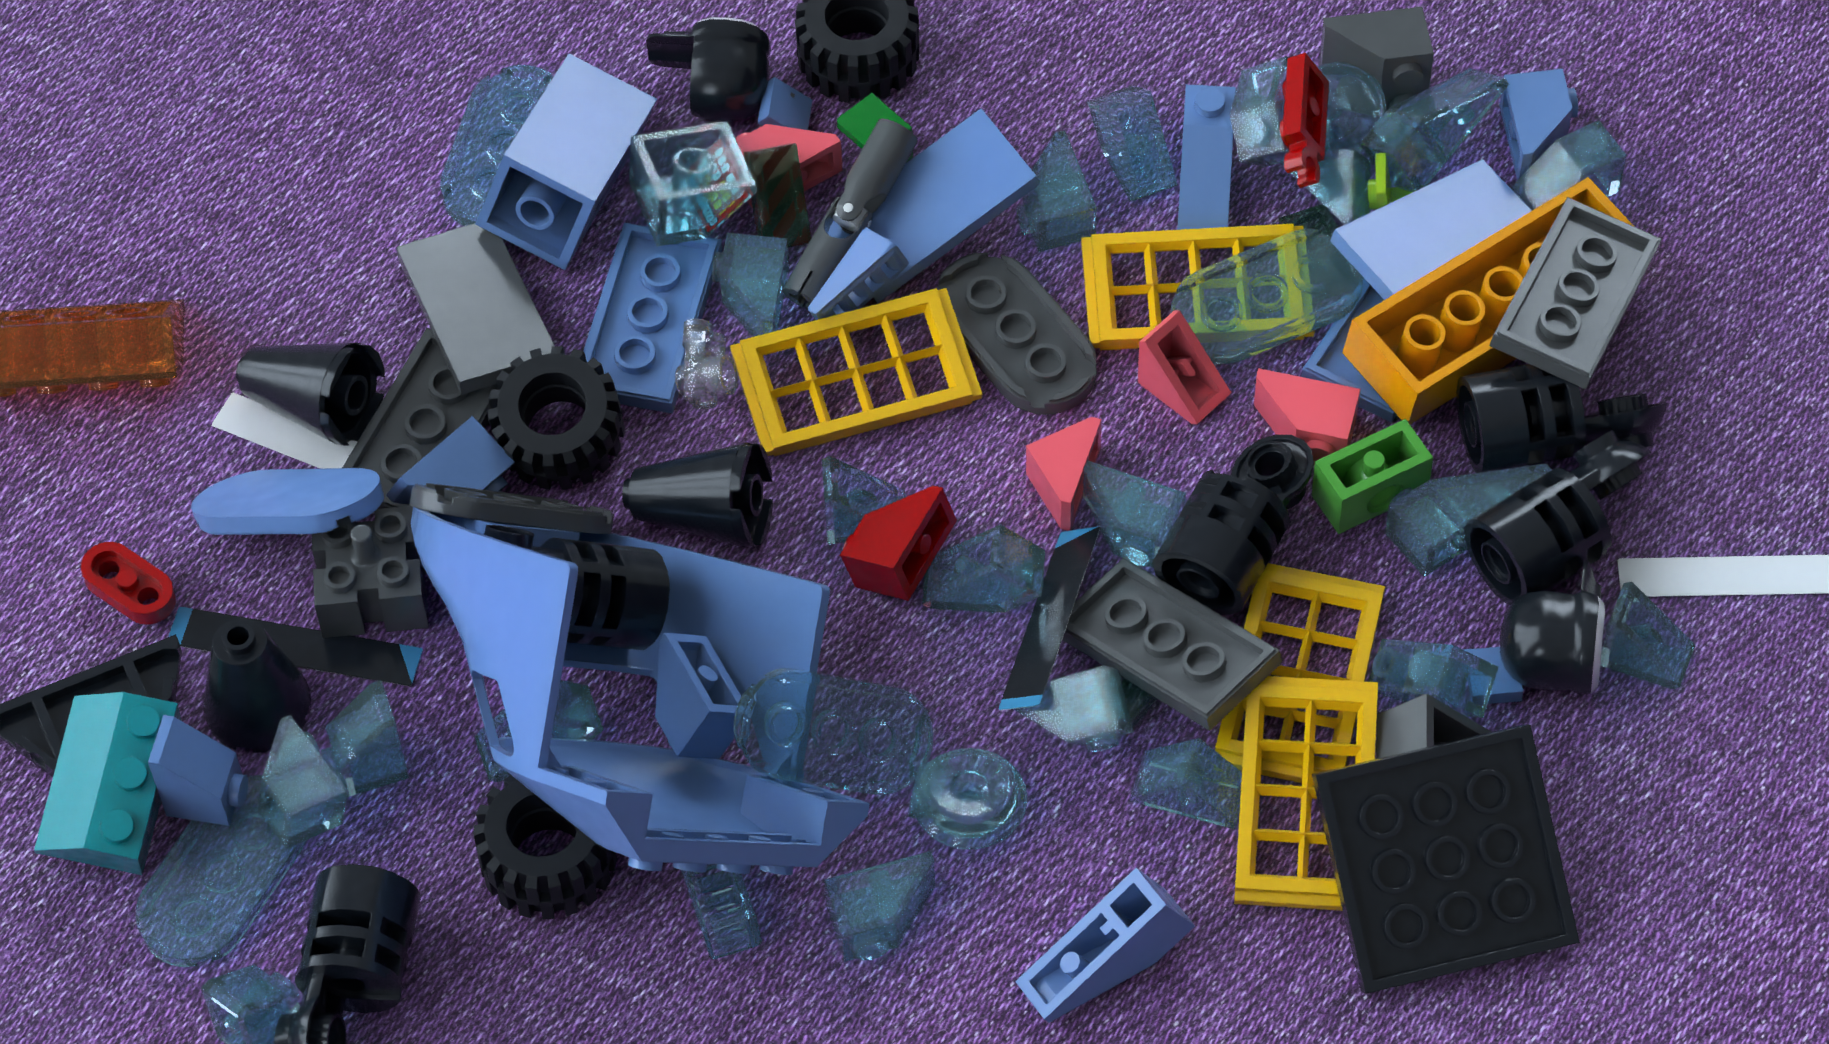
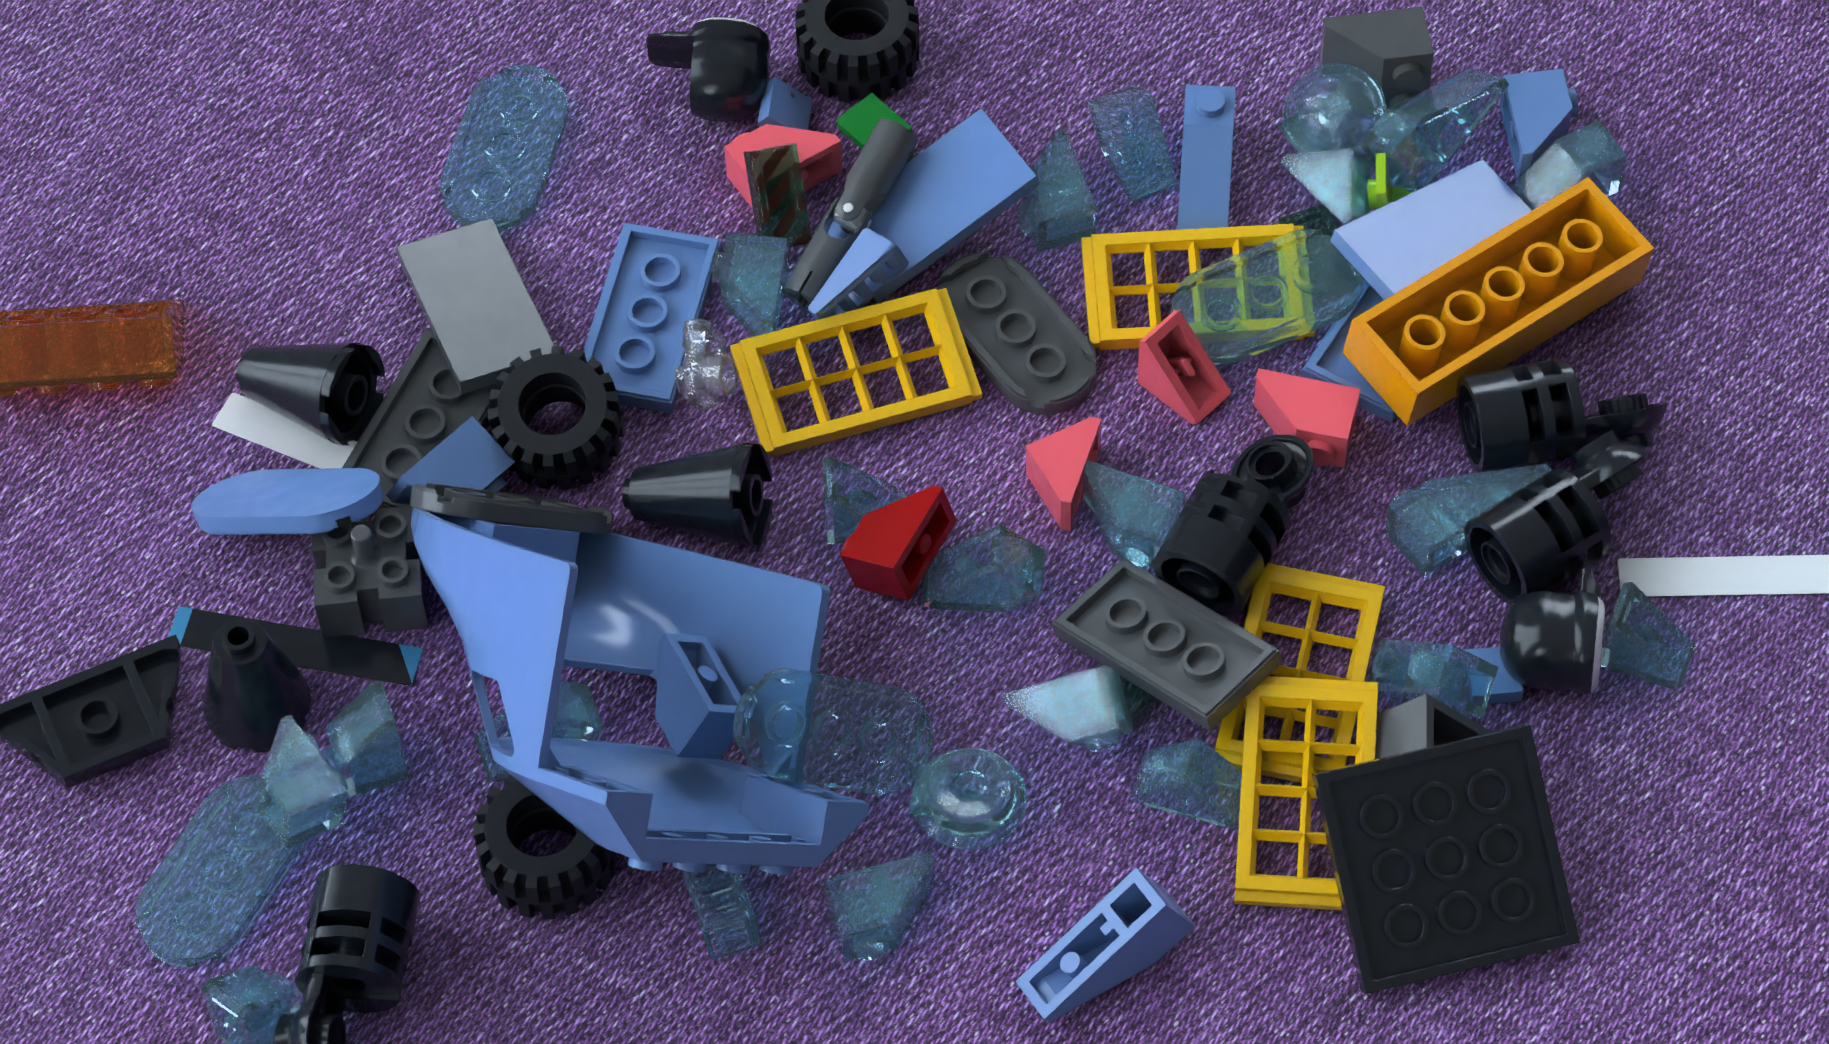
teal slope [34,692,181,875] -> none
red plate [81,542,176,625] -> none
medium blue slope [148,715,248,826] -> none
slope [475,54,657,270] -> none
black cylinder [484,525,670,650] -> none
clear light blue slope [629,121,757,247] -> none
black sticker [999,527,1100,710] -> none
clear light blue slope [1230,56,1290,167] -> none
red plate [1280,53,1329,188] -> none
bright green brick [1311,419,1433,534] -> none
tile [1489,197,1662,389] -> none

